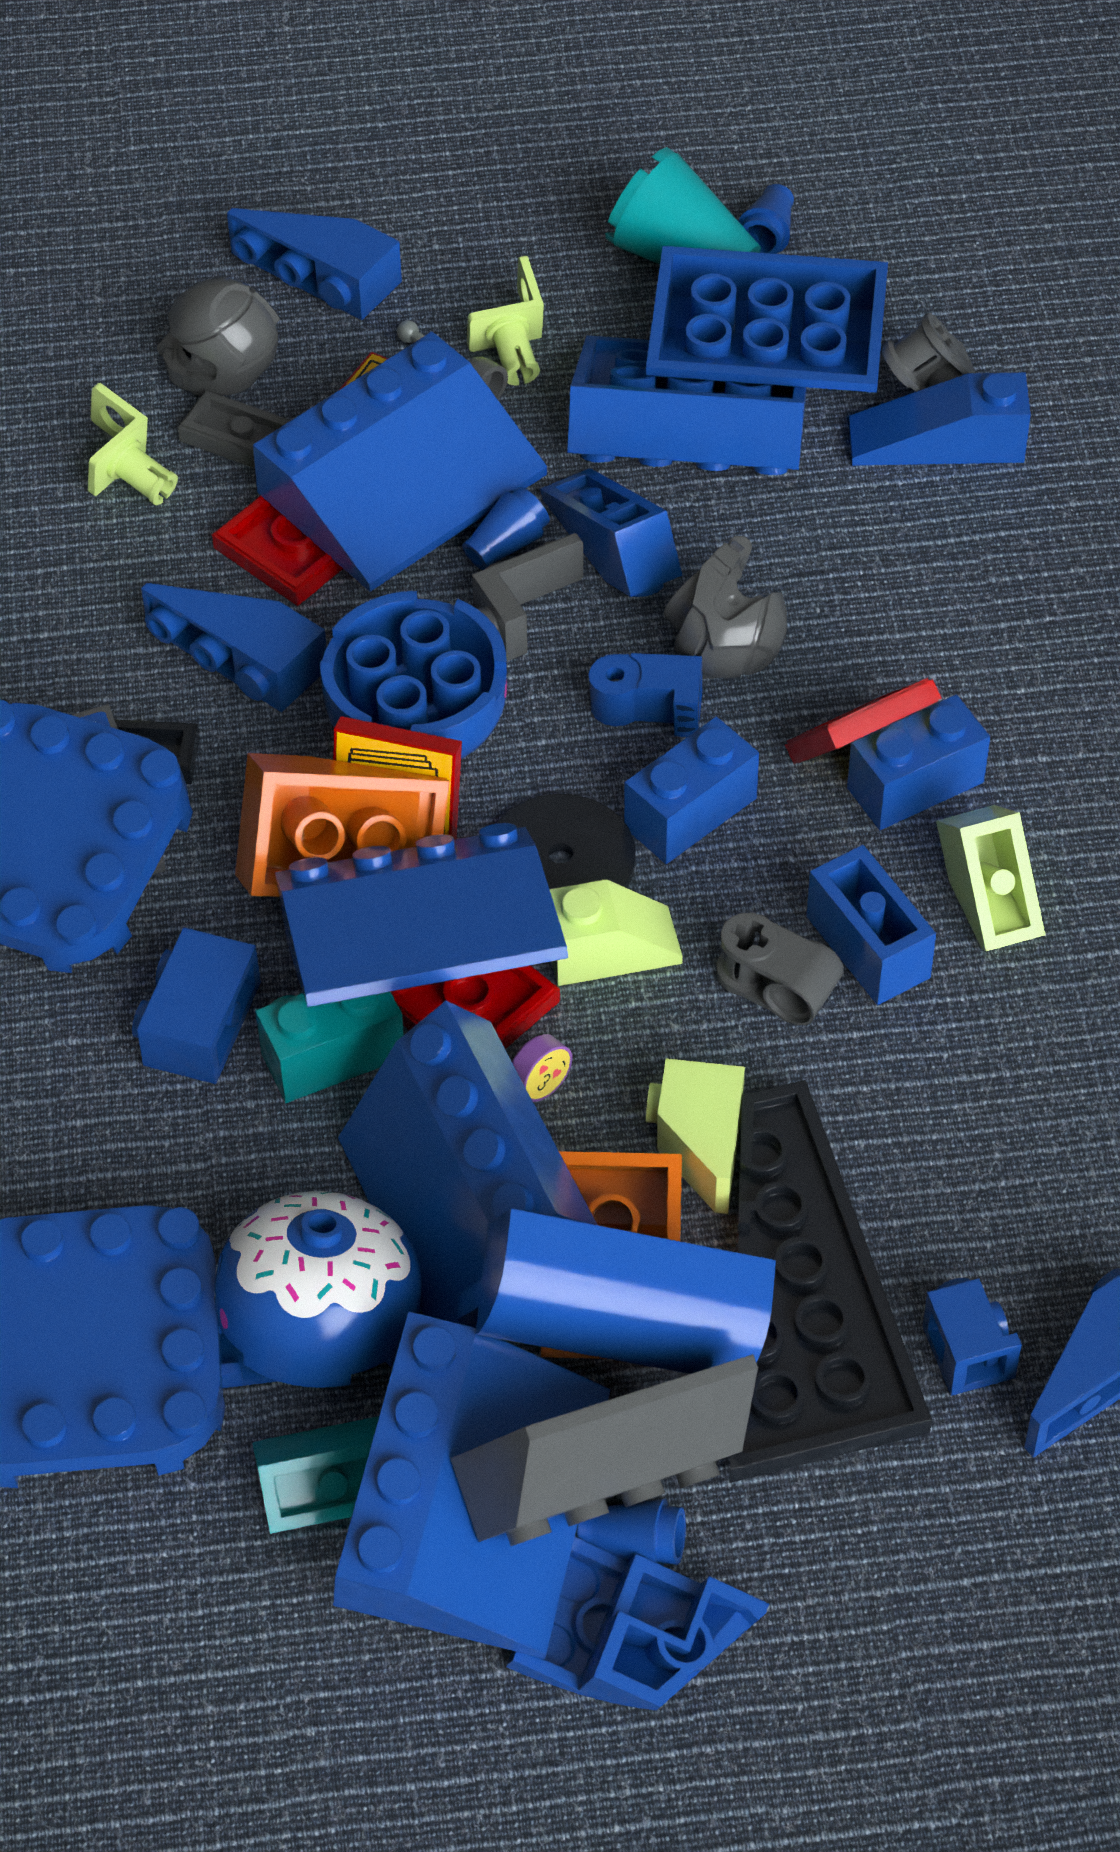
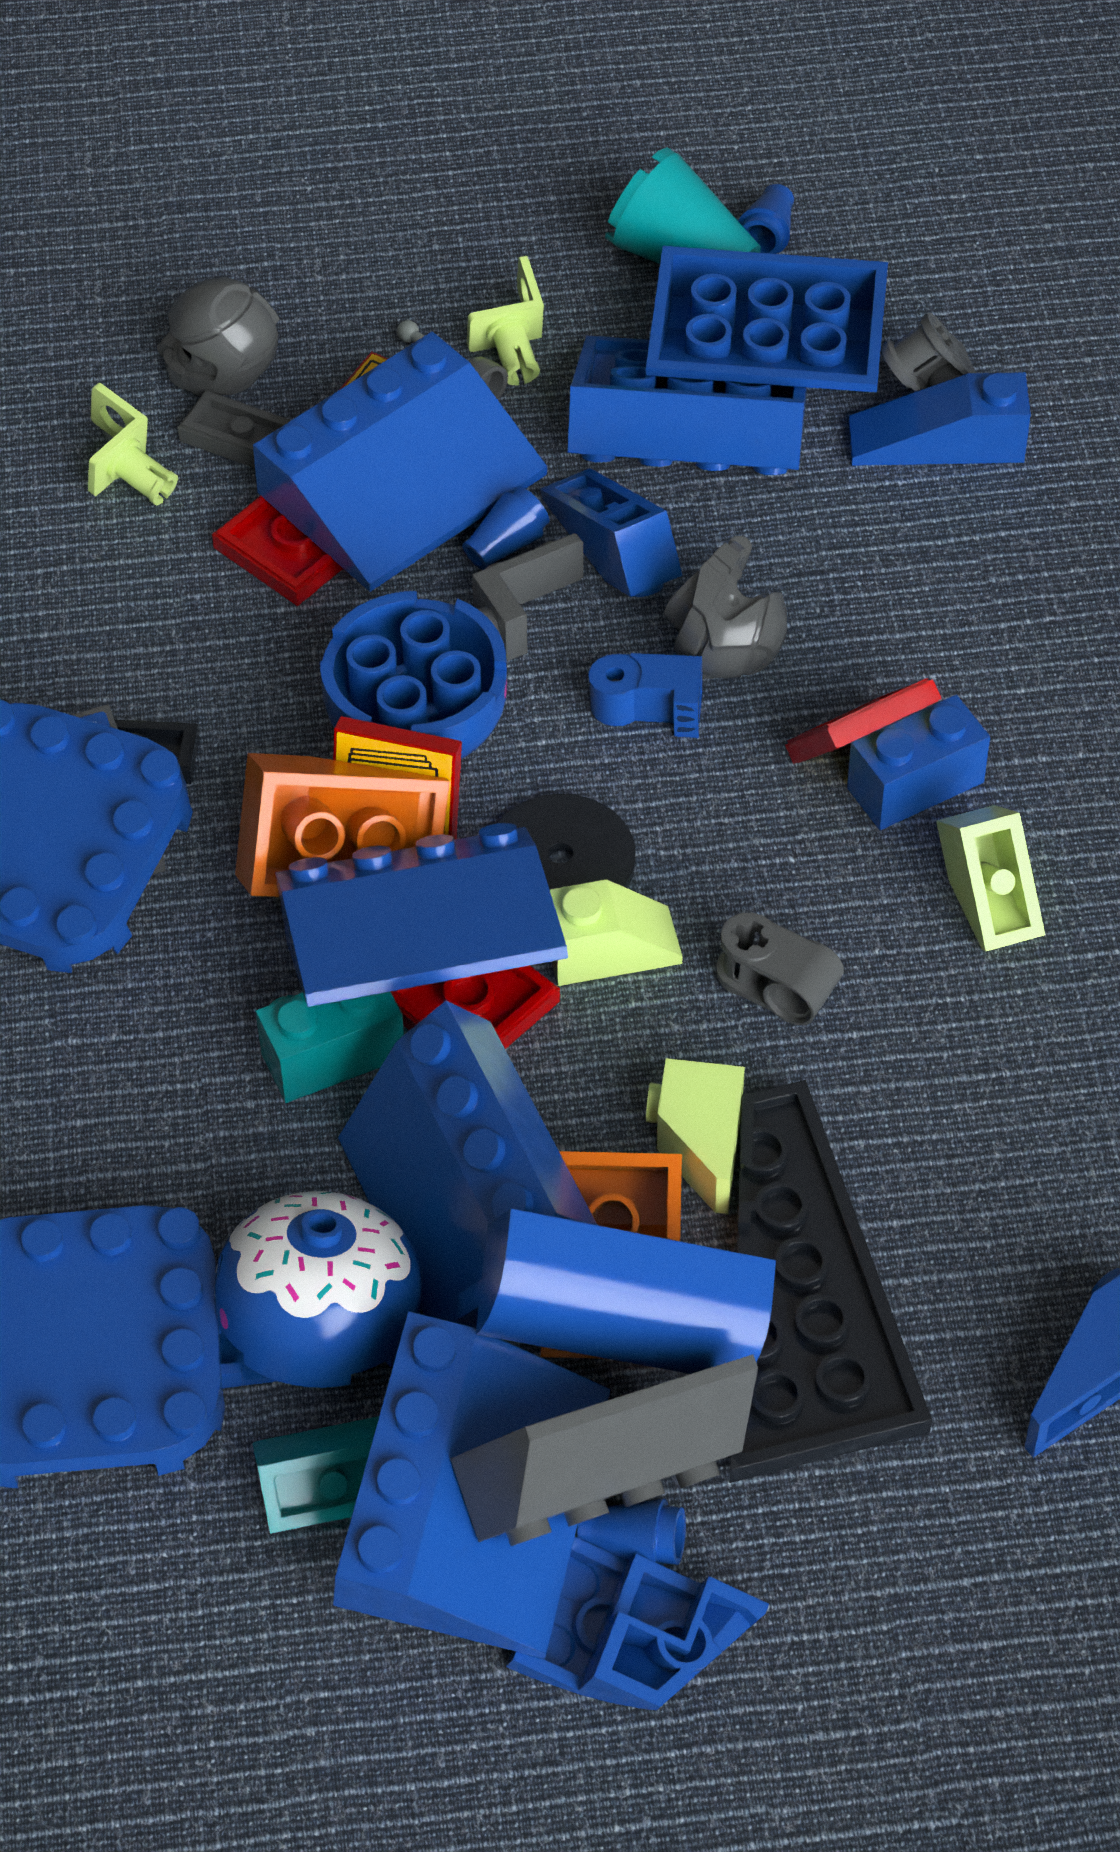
blue brick [132,927,261,1084] -> none
blue slope [141,583,327,713] -> none
blue slope [227,208,402,320] -> none
tile [512,1034,572,1102] -> none
blue brick [624,716,759,864] -> none
blue brick [806,845,936,1006] -> none
blue brick [922,1278,1022,1396] -> none

